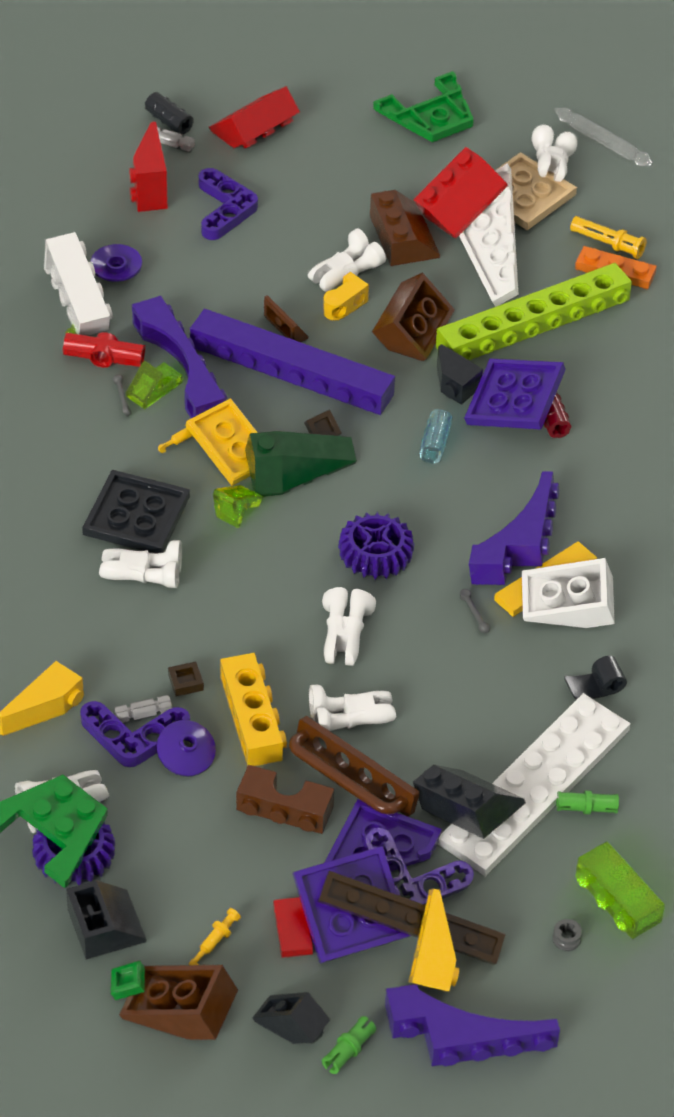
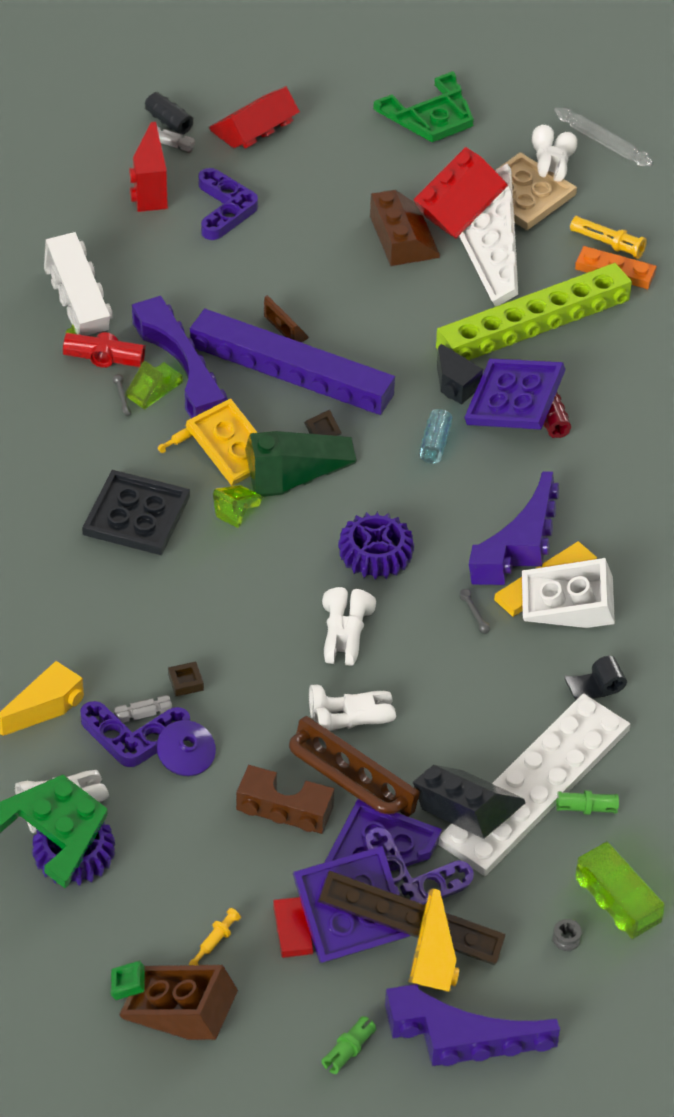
black slope [66,880,146,960] -> none
dark purple dish [90,244,142,282] -> none
white piece [99,540,182,588] -> none
yellow brick [220,653,287,766] -> none
black slope [252,992,330,1044] -> none
white piece [308,228,386,292] -> none
yellow leg [323,272,369,321] -> none
reddish brown slope [372,272,455,361] -> none

